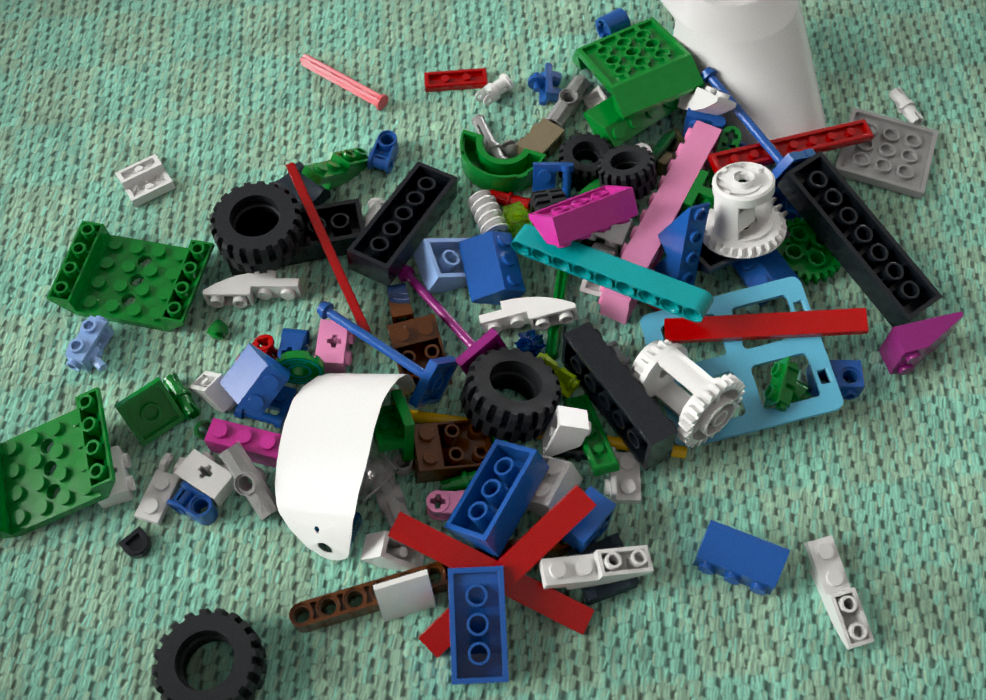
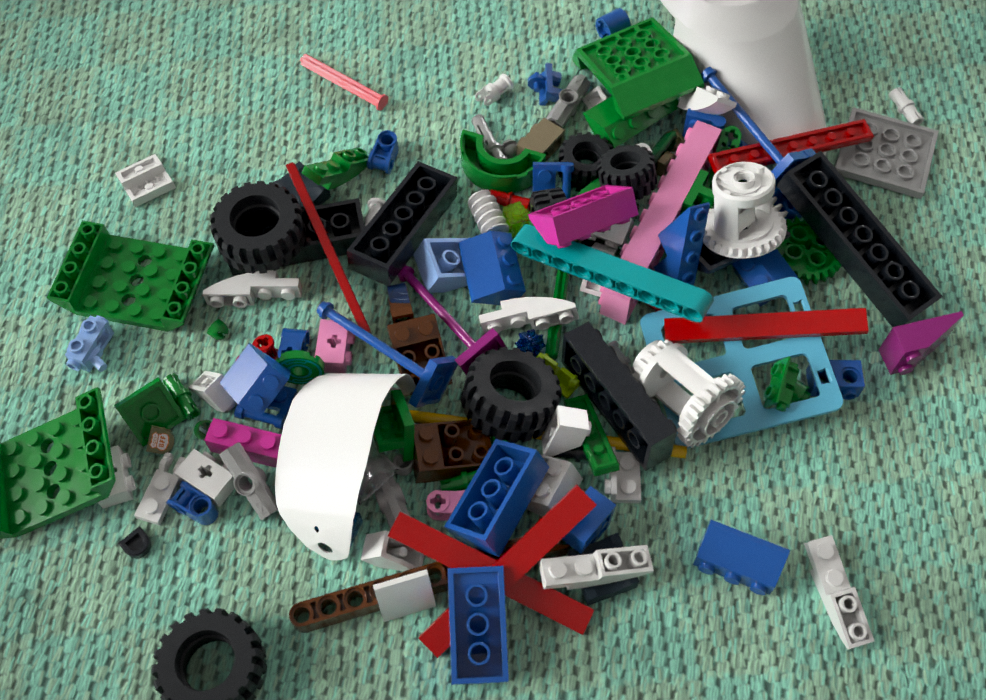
red tile [424,68,488,92] -> none
none -> tile [146,425,175,454]

